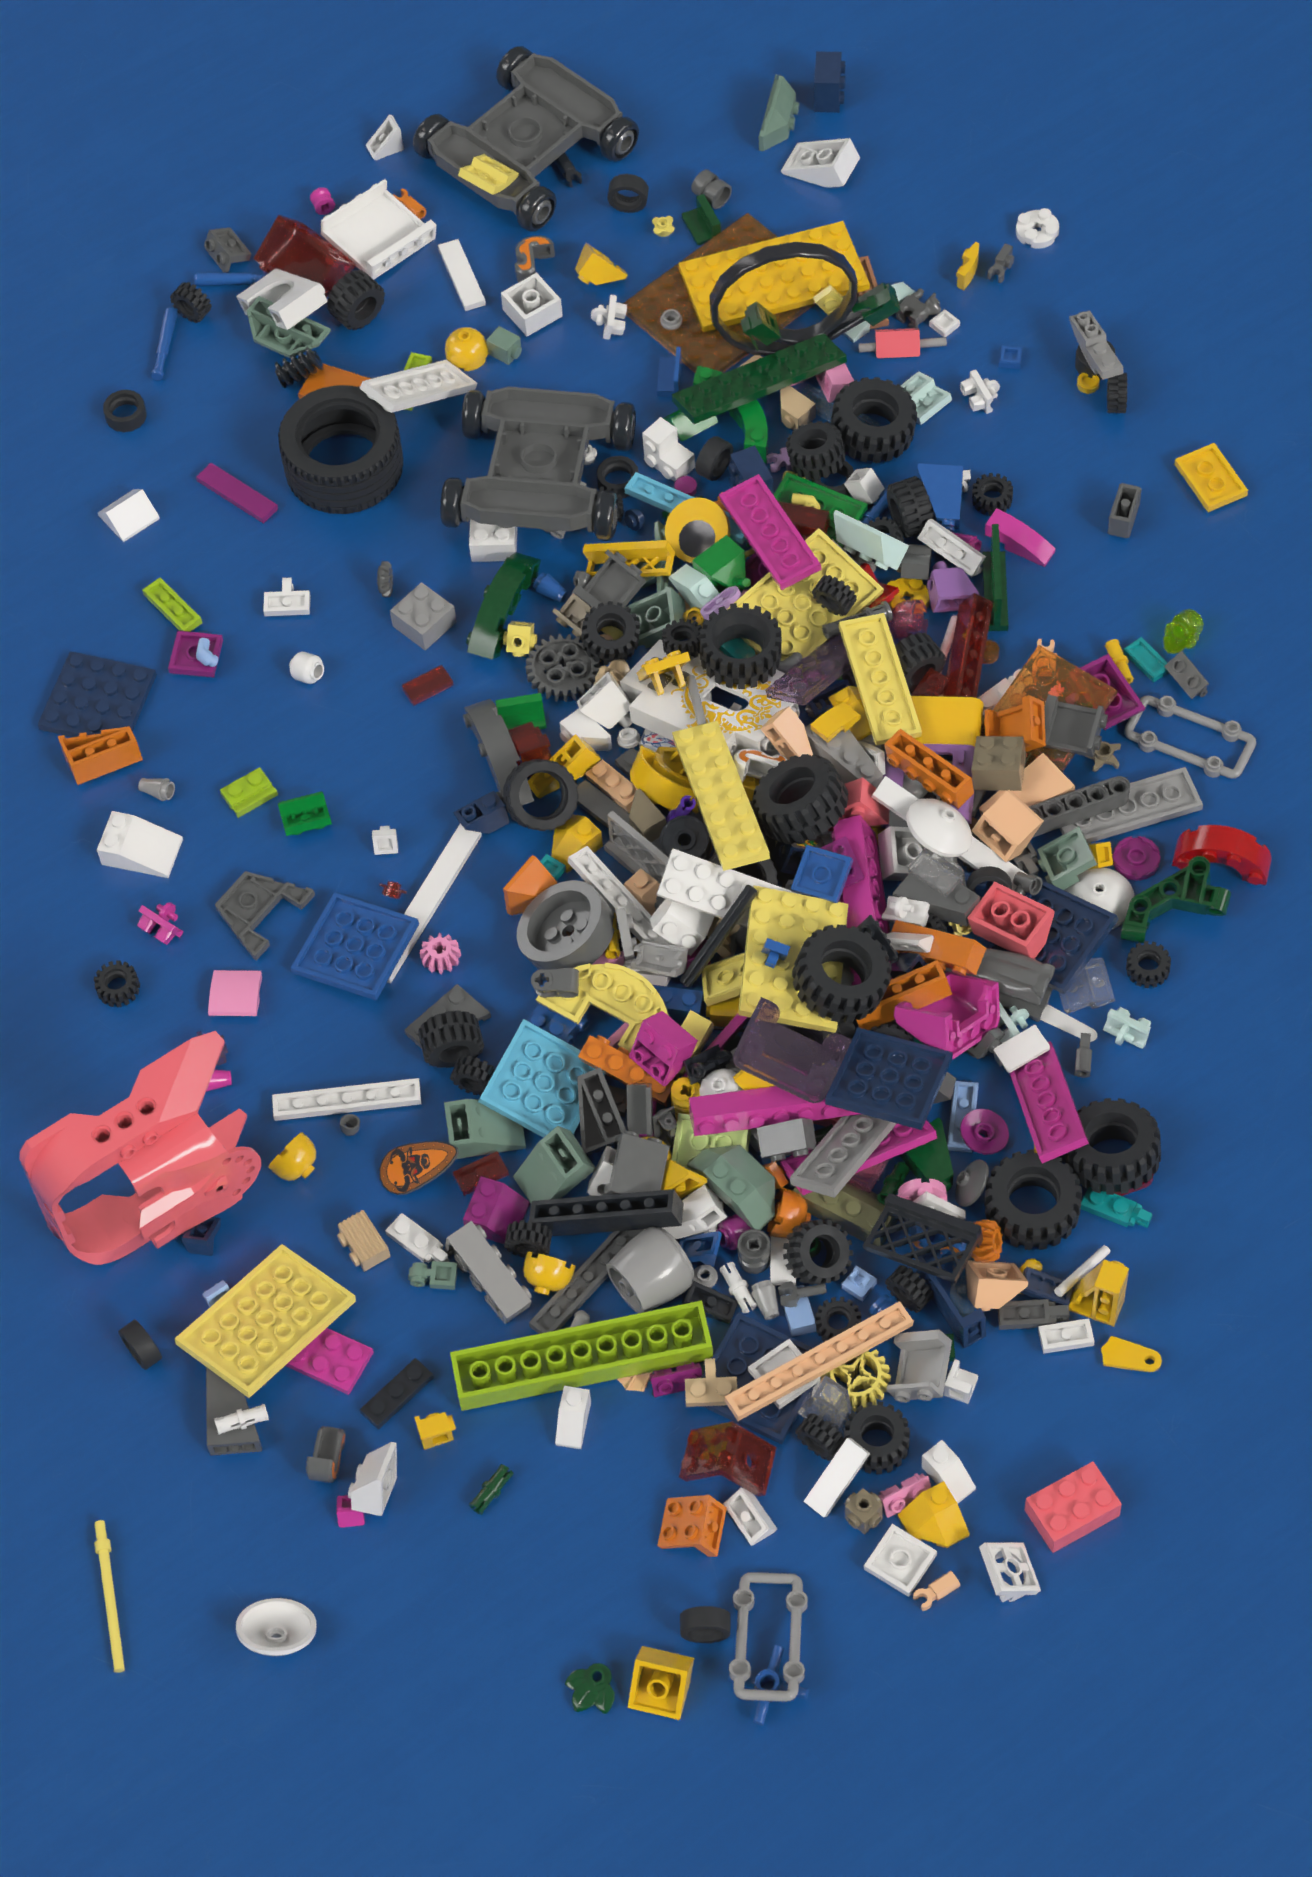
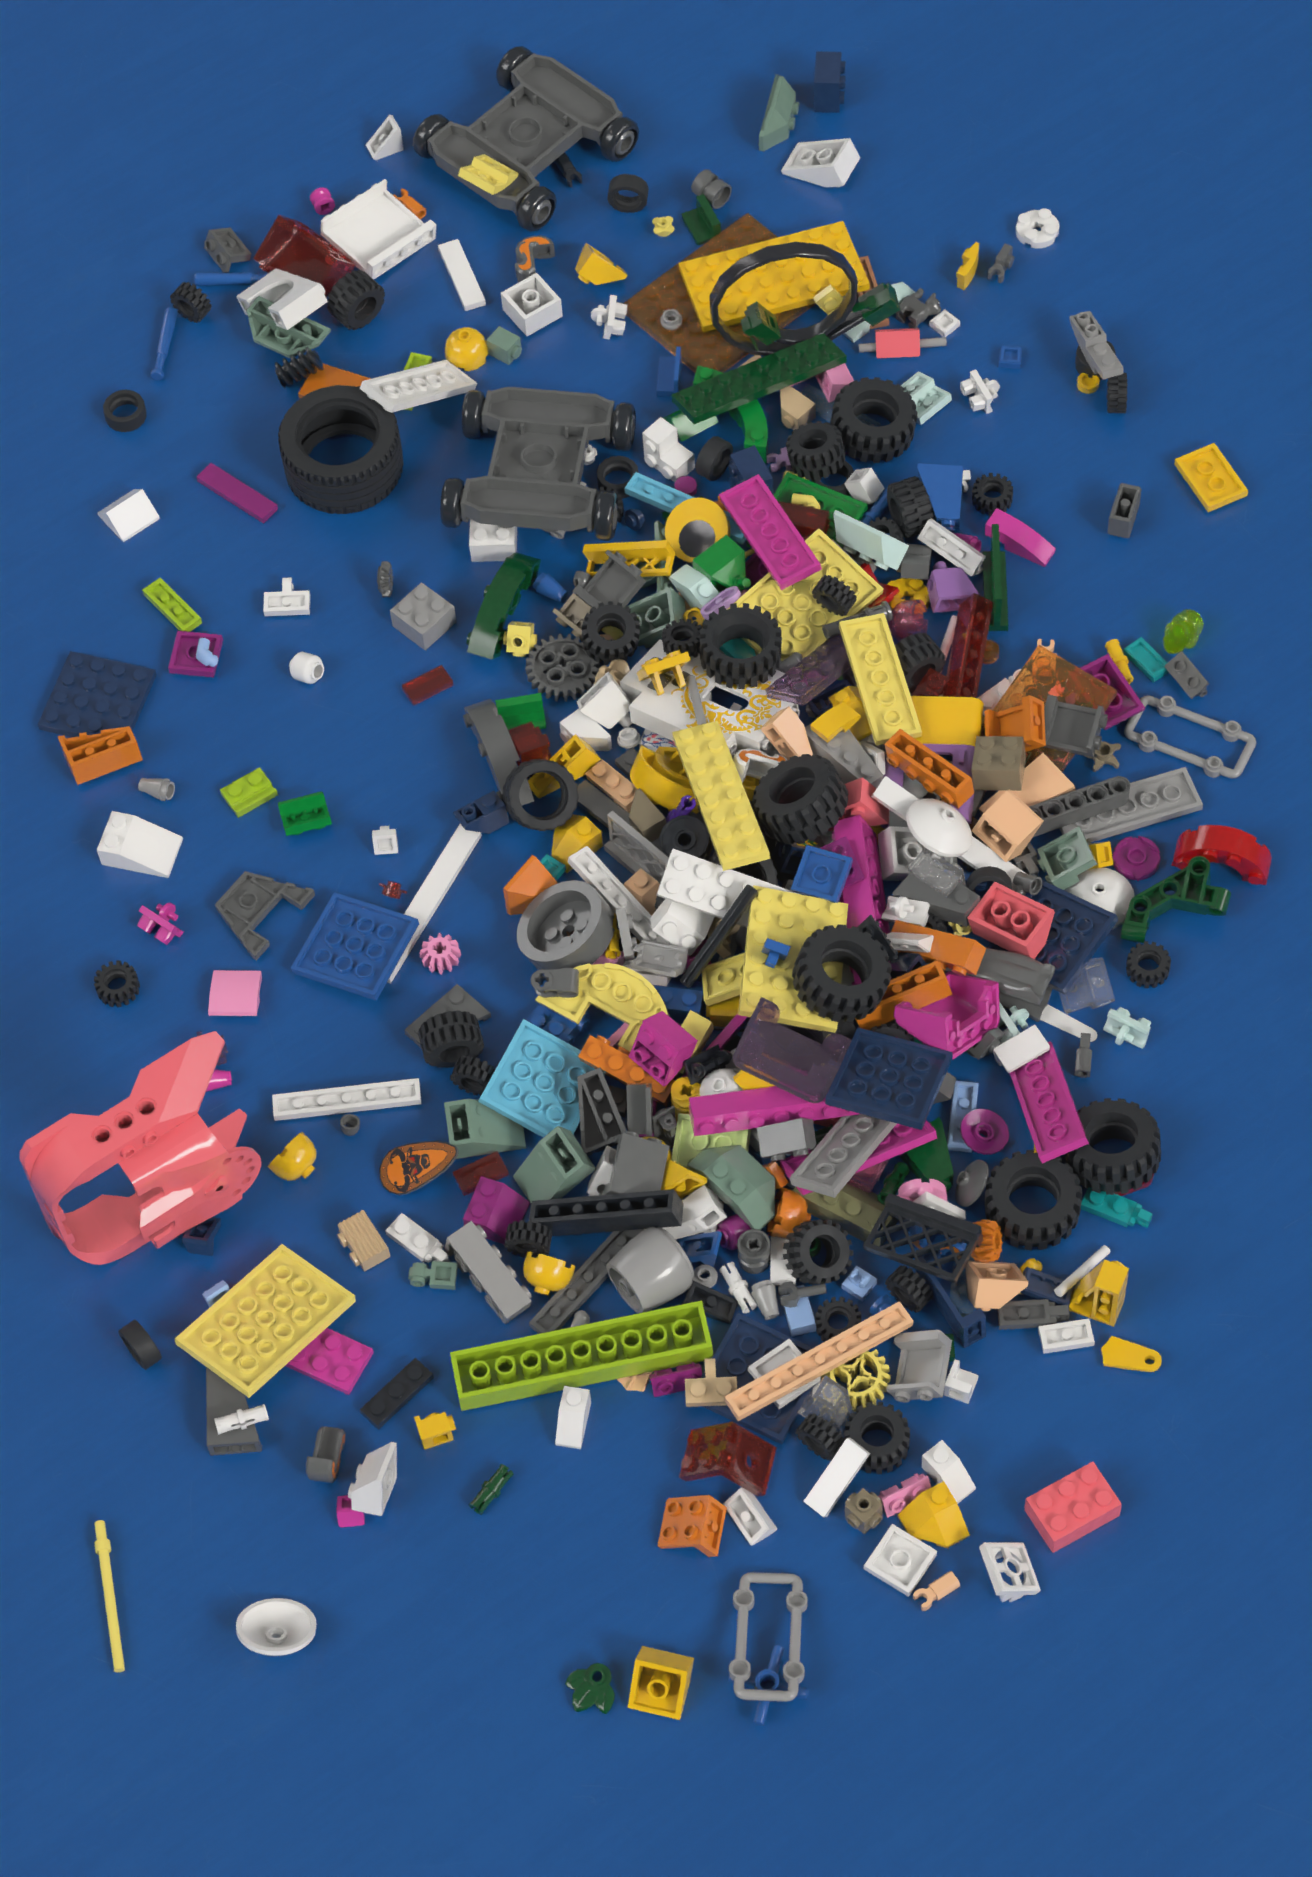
black tyre [680,1606,731,1643] -> none

